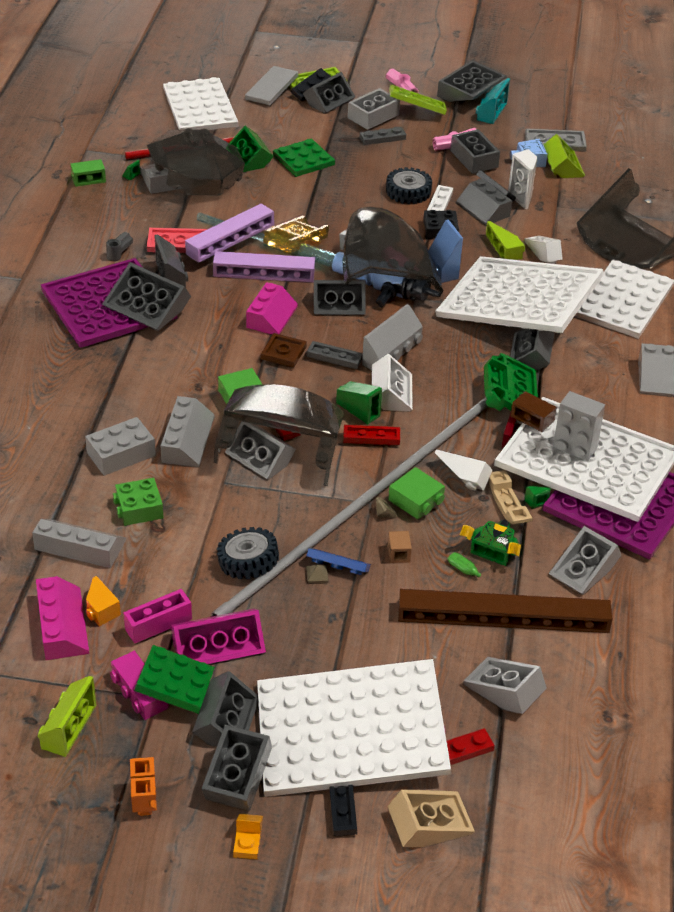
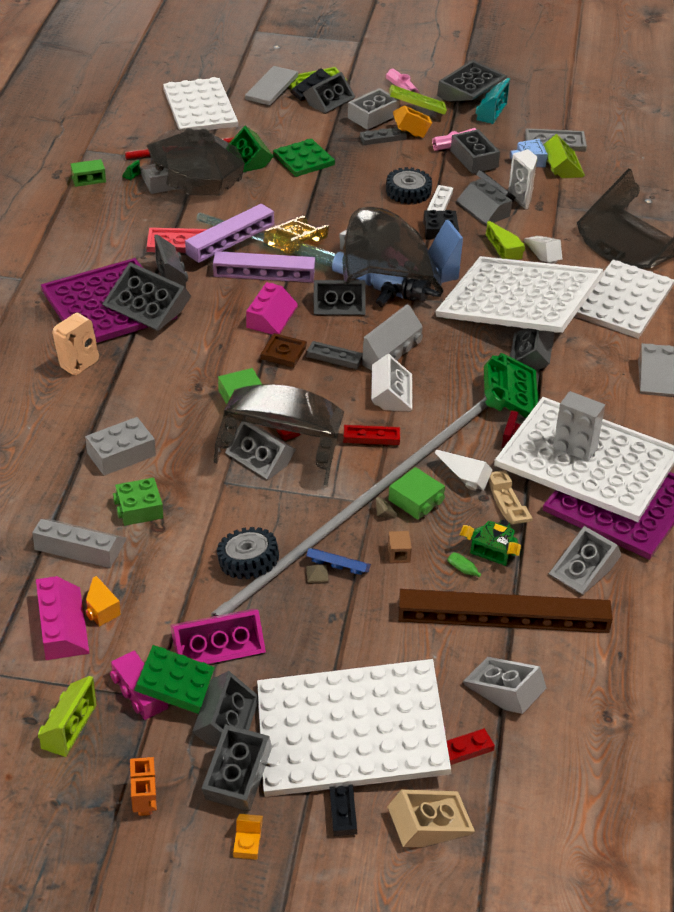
dark grey piece [106,232,133,261] -> none
dark pink brick [123,589,192,644] -> none
light grey slope [161,396,215,467] -> none
green slope [336,381,382,425] -> none
reddish brown brick [511,391,557,432] -> none
green slope [525,486,551,509] -> none
none -> light nougat axle [52,313,99,376]
none -> light orange slope [393,105,432,138]

